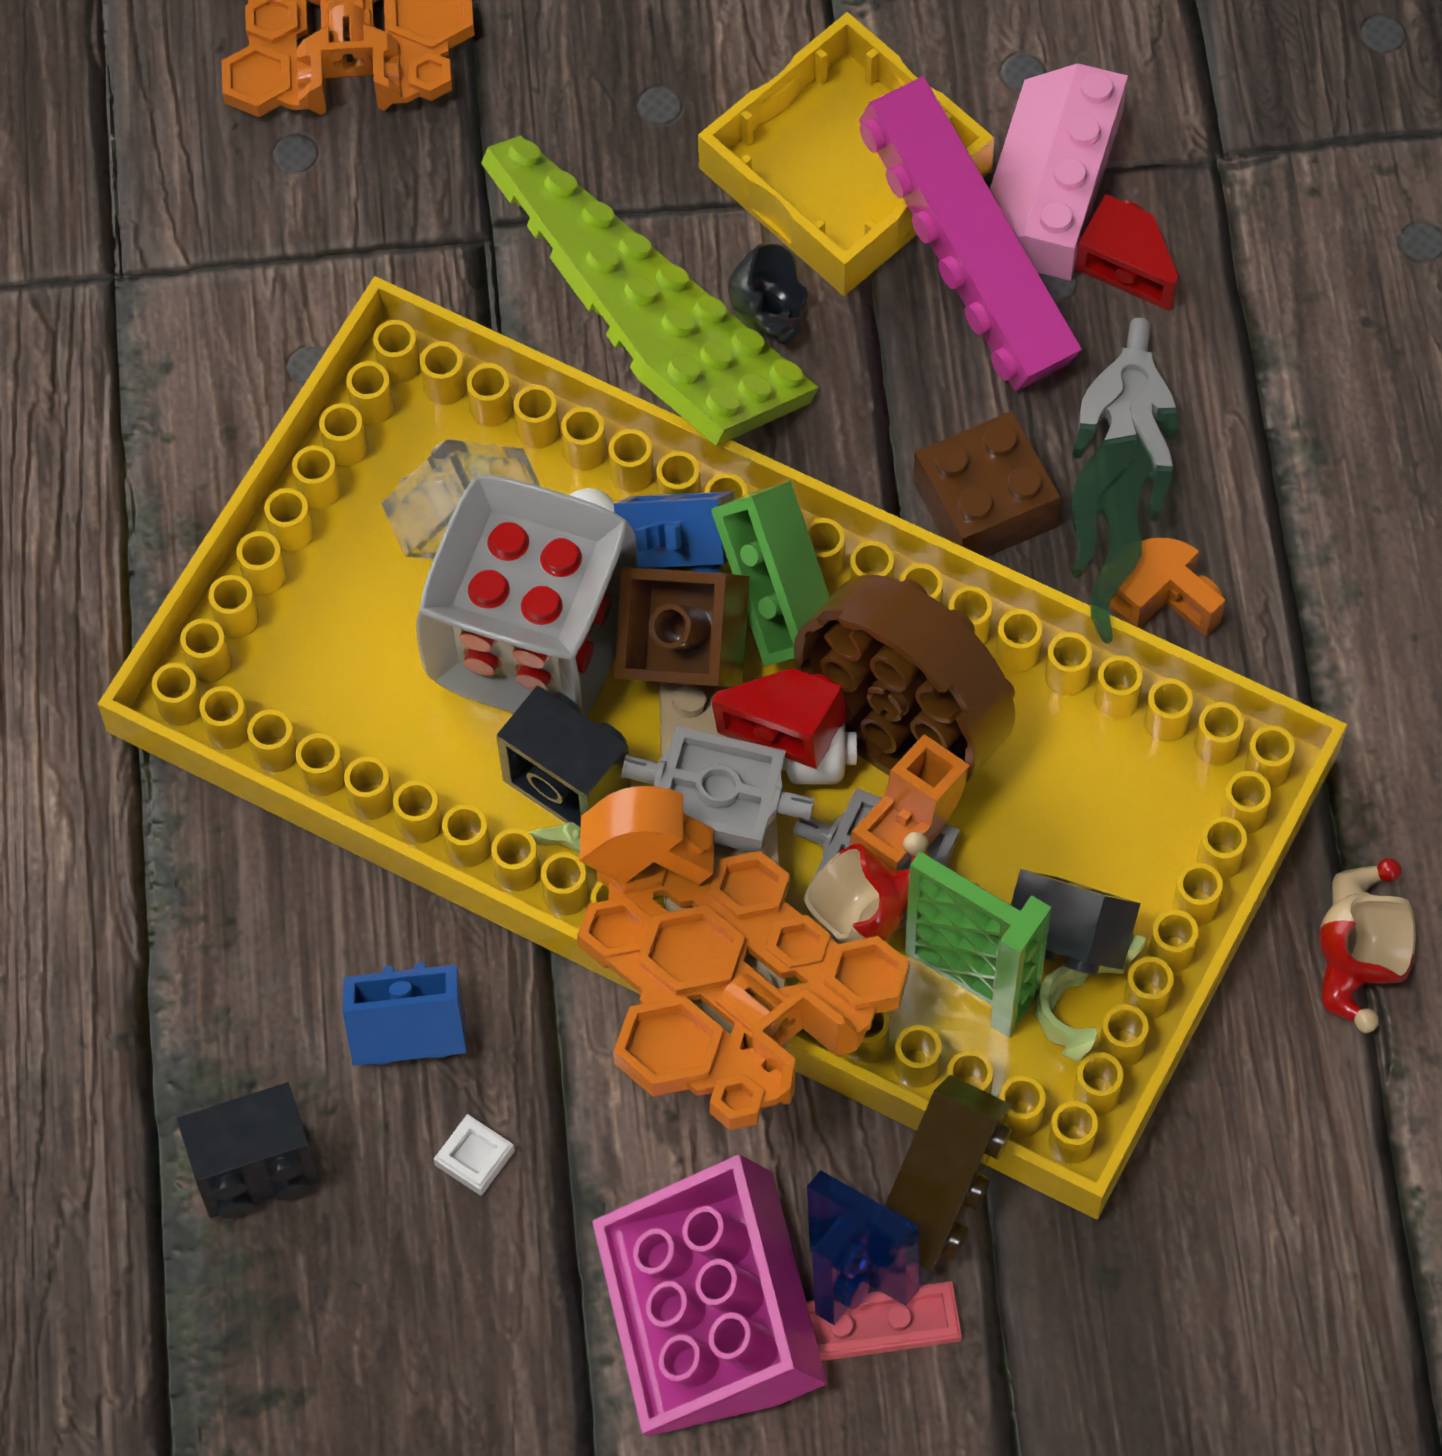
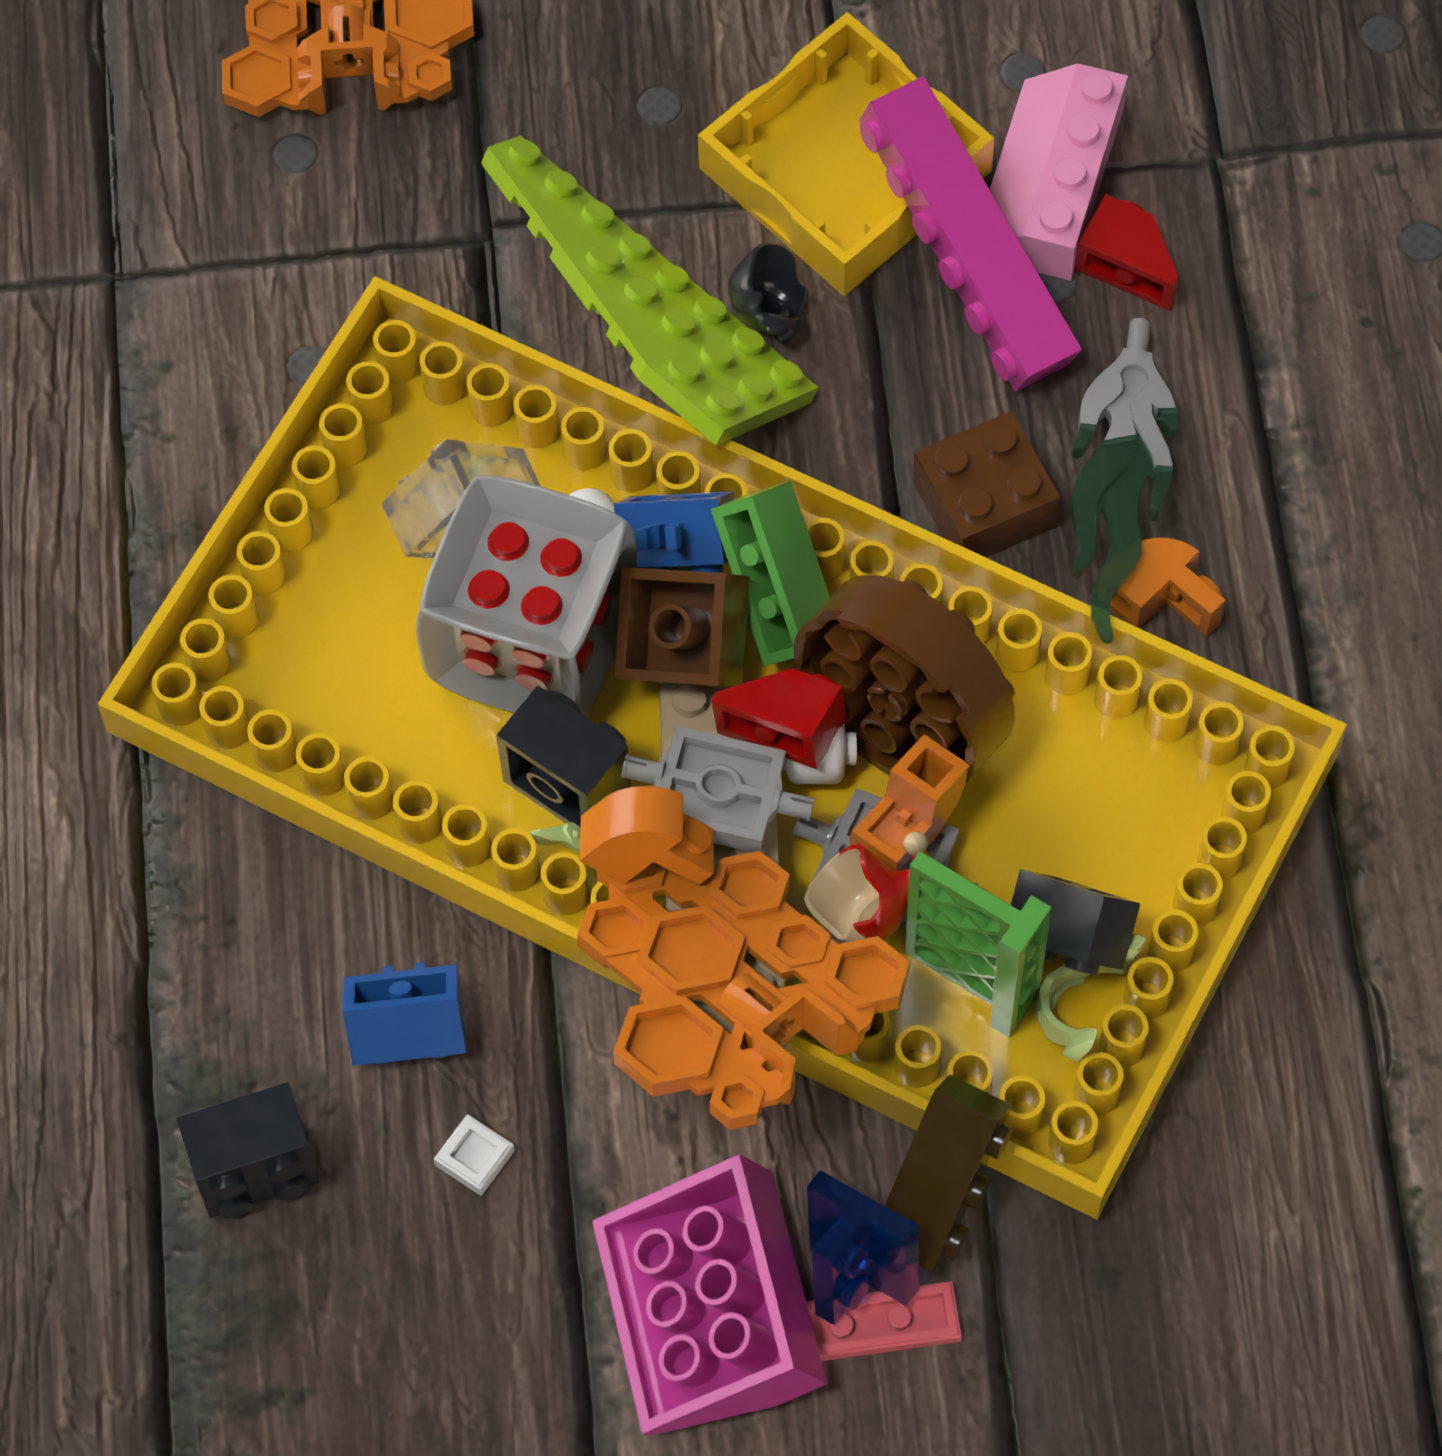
tan piece [1319,858,1416,1033] -> none

